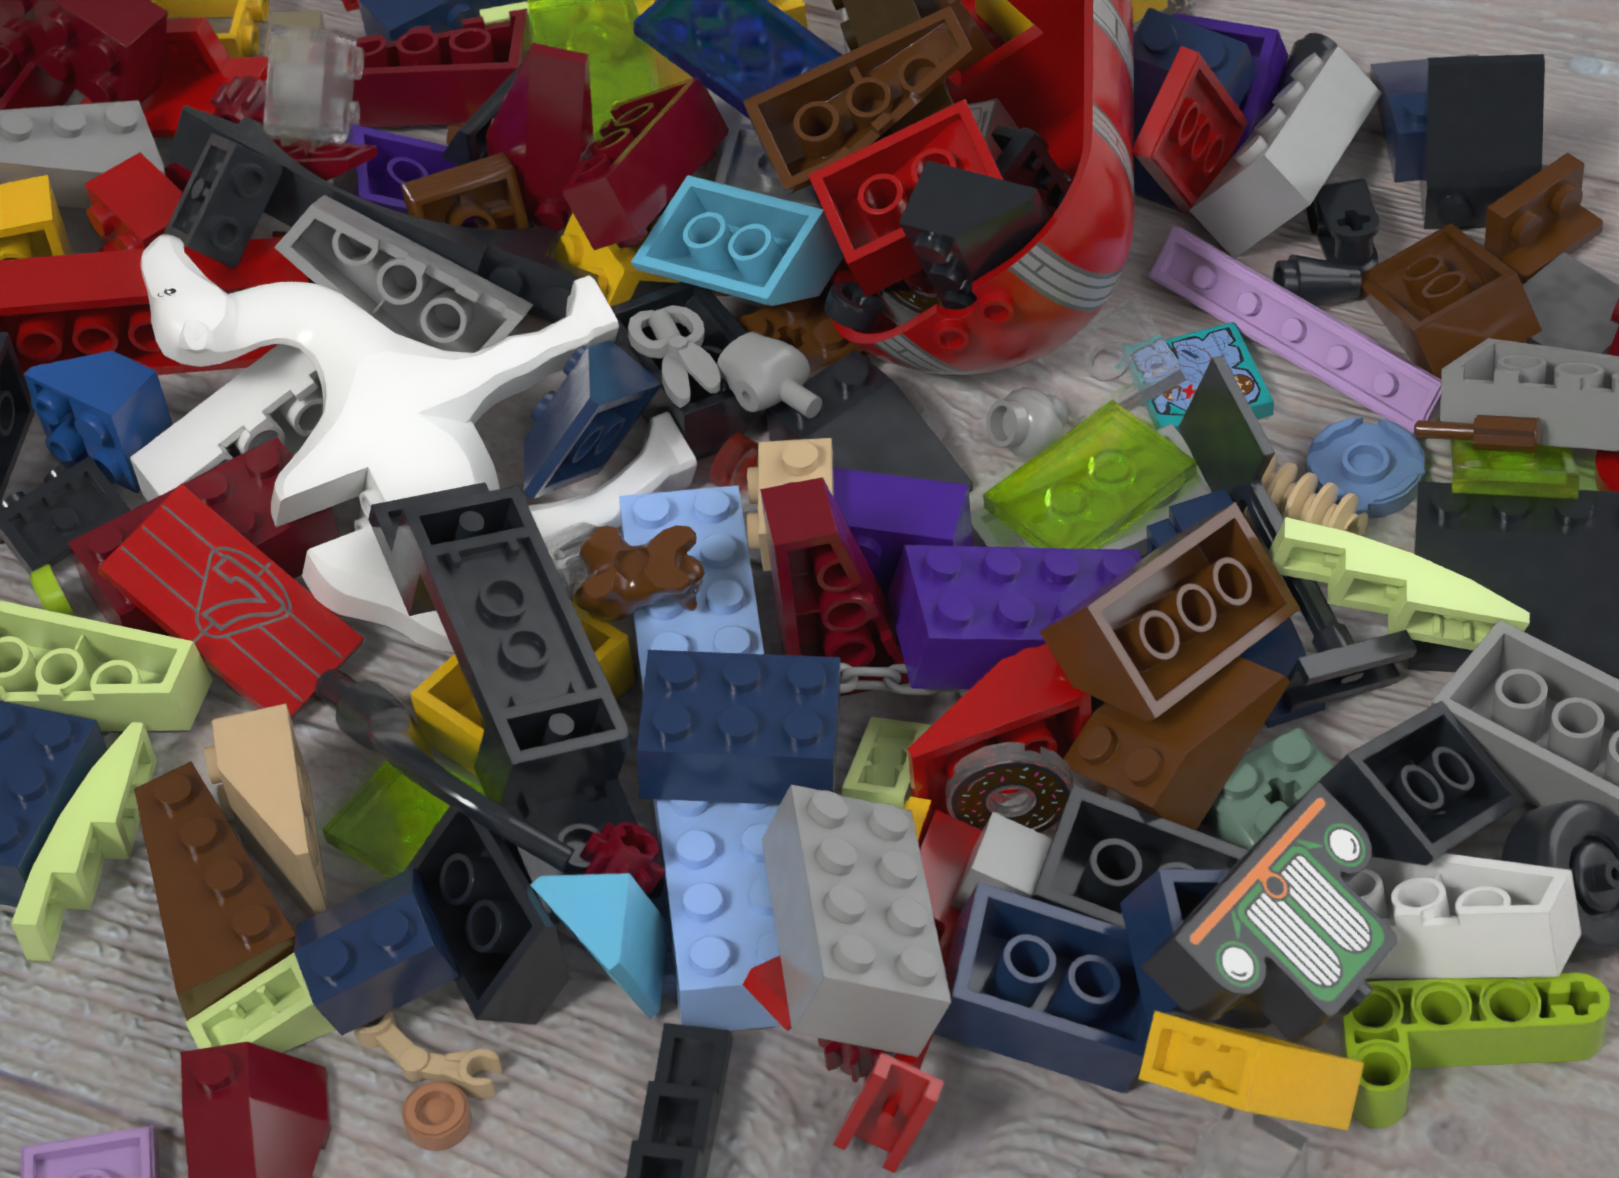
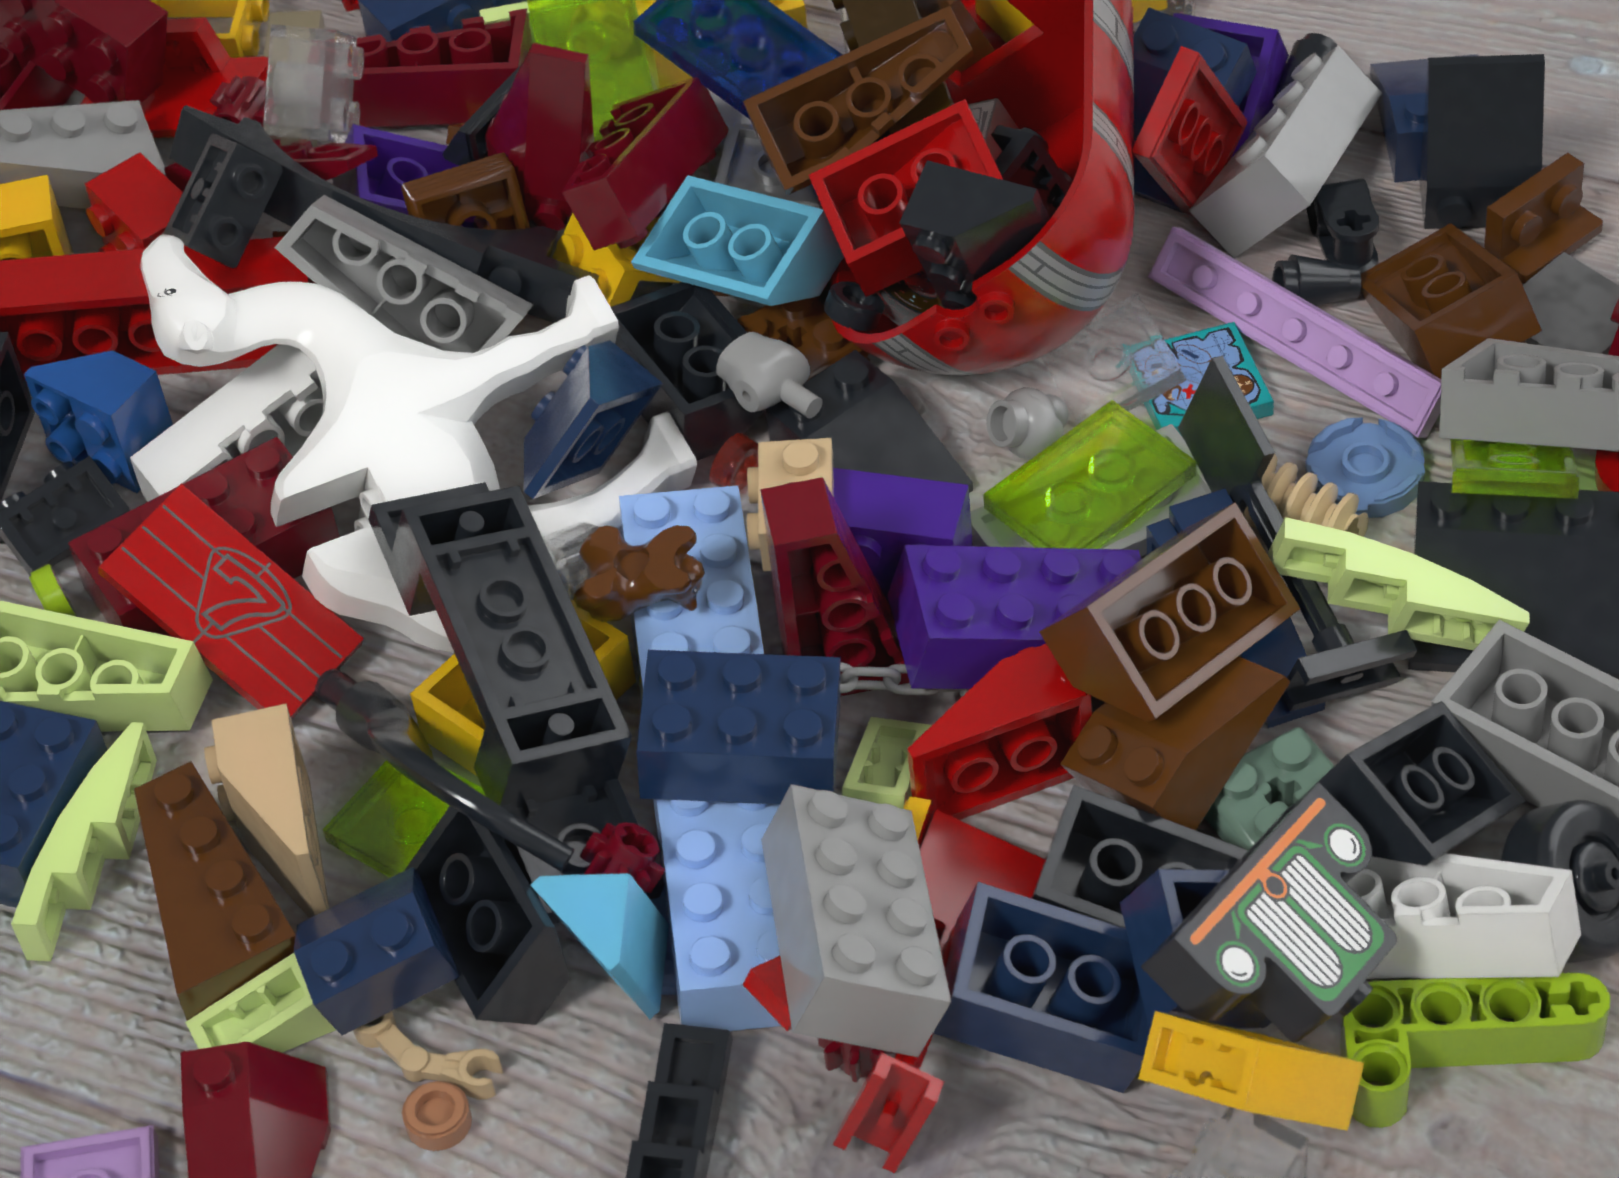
light grey piece [628,305,721,408] -> none
tile [945,742,1074,834] -> none
light grey brick [951,812,1052,910] -> none
reddish brown axle [1414,415,1542,454] -> none

